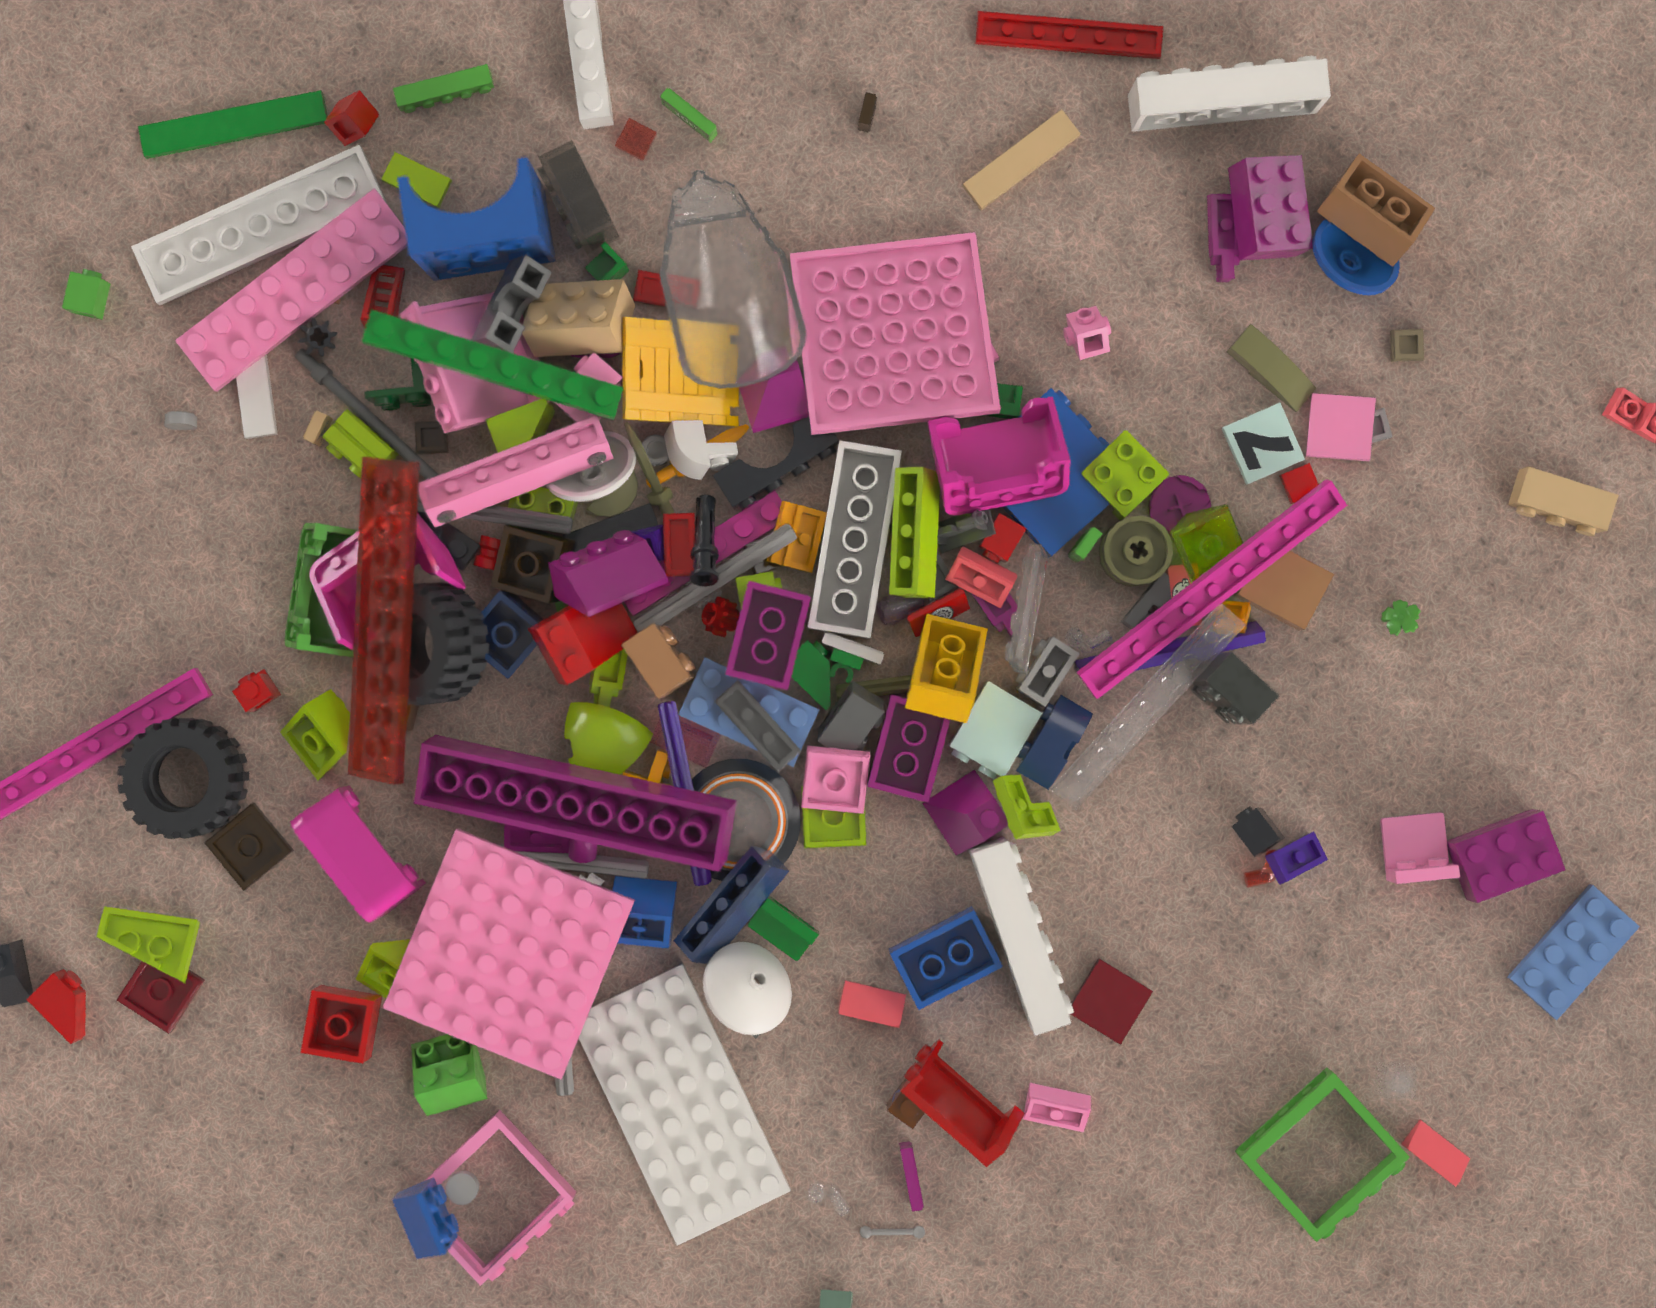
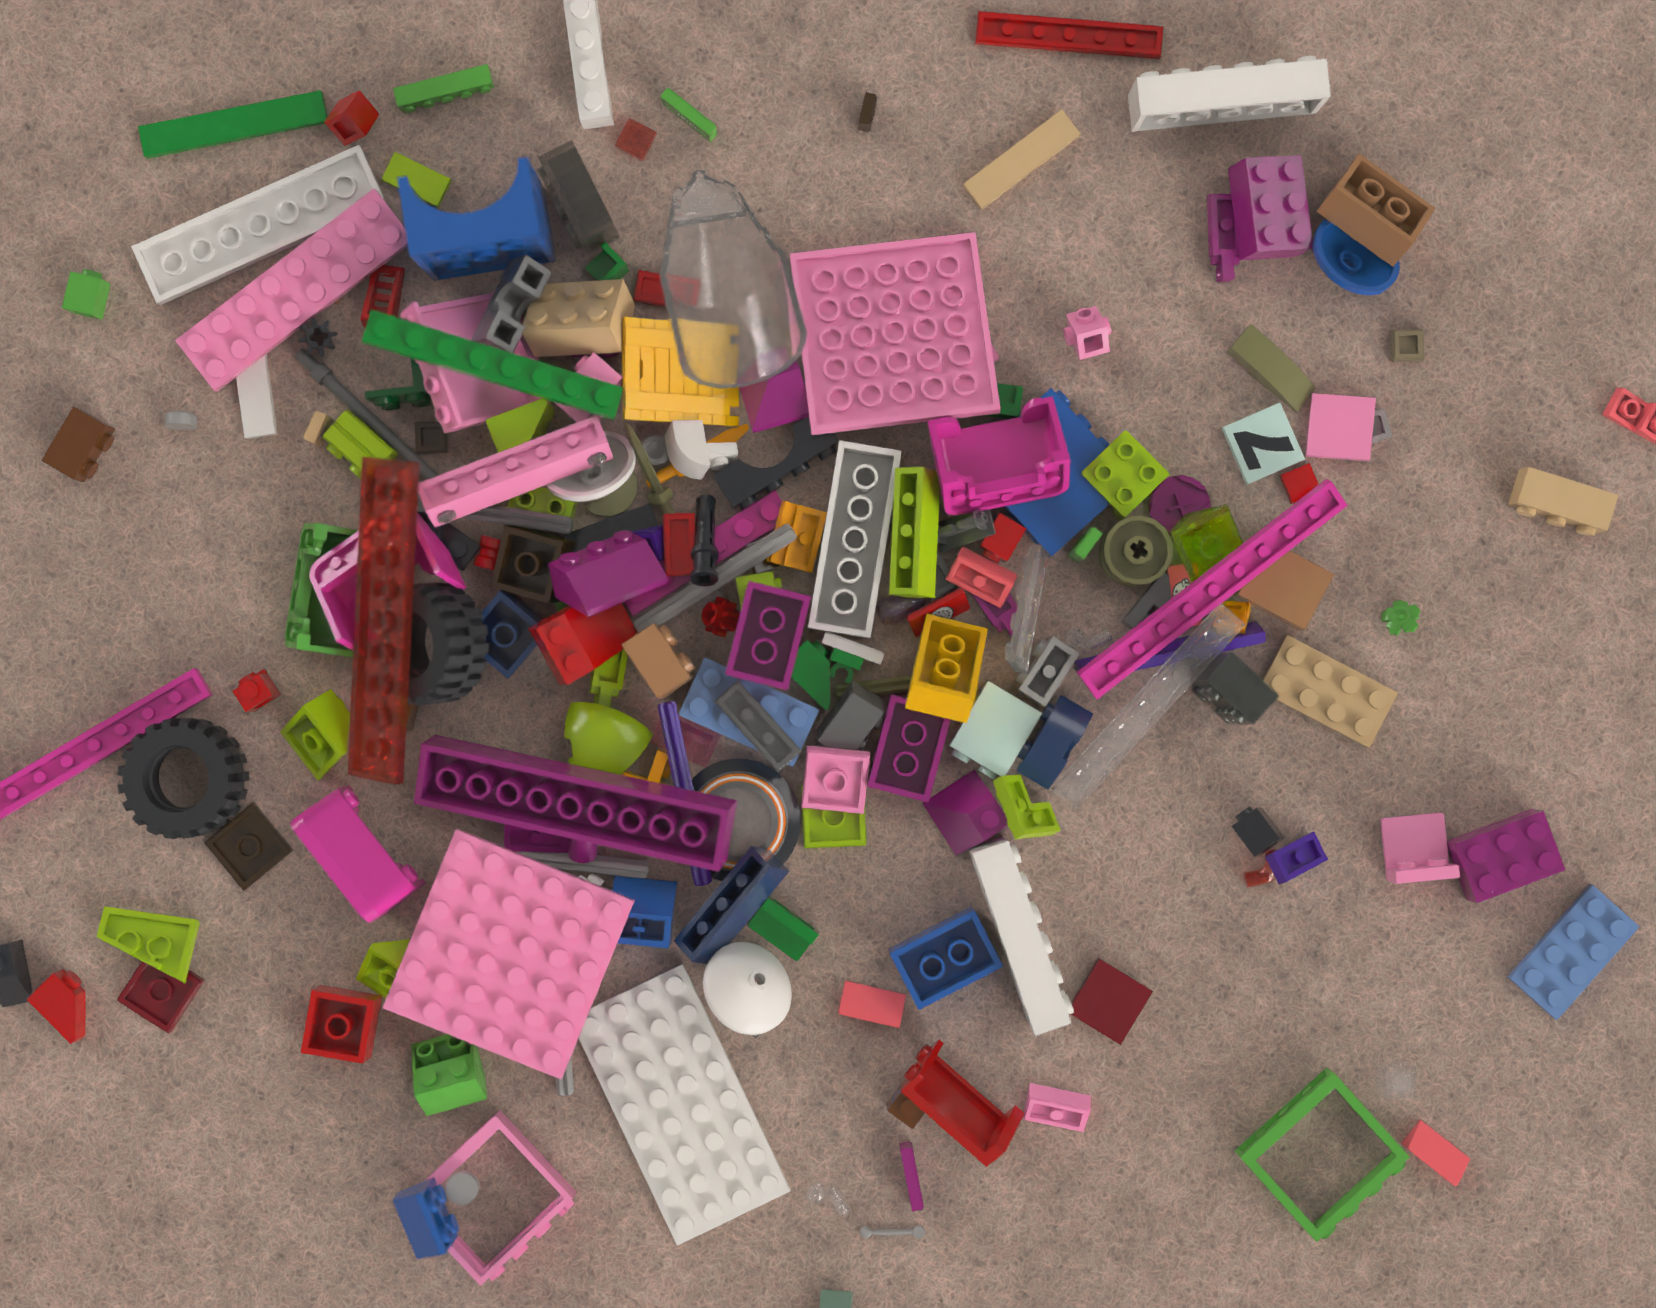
none -> reddish brown brick [41,407,115,482]
none -> tan plate [1262,635,1398,748]

